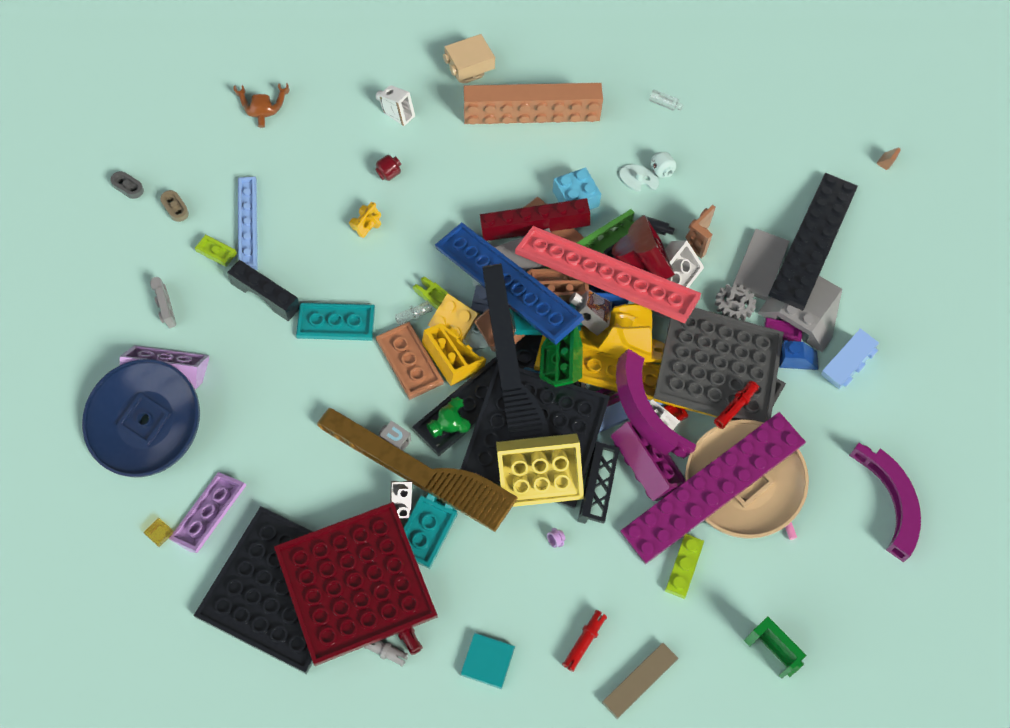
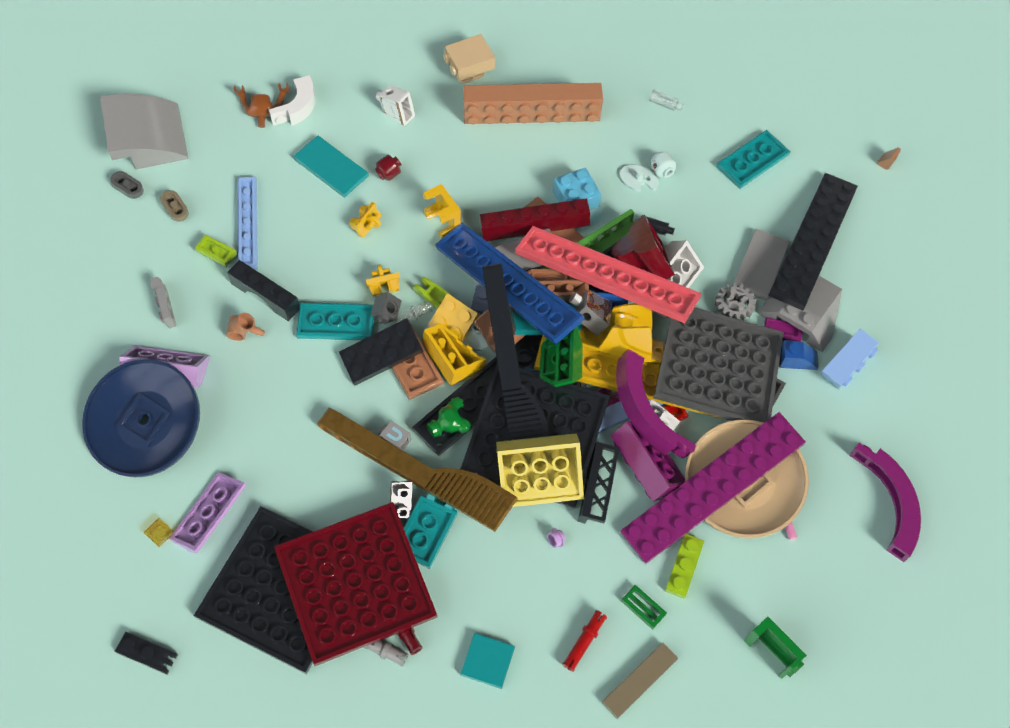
nougat bracket [685,205,716,259] -> none
red pin [714,381,759,429] -> none
none -> light grey slope [100,94,189,170]
none -> black hinge [114,631,178,675]
none -> nougat piece [226,313,265,341]
none -> white arch [269,75,315,126]
none -> teal tile [293,135,369,198]
none -> black plate [339,318,424,386]
none -> yellow hips [366,264,400,297]
none -> dark grey brick [371,292,402,324]
none -> yellow panel [423,184,461,238]
none -> green tile [621,585,667,630]
none -> teal tile [716,130,791,189]

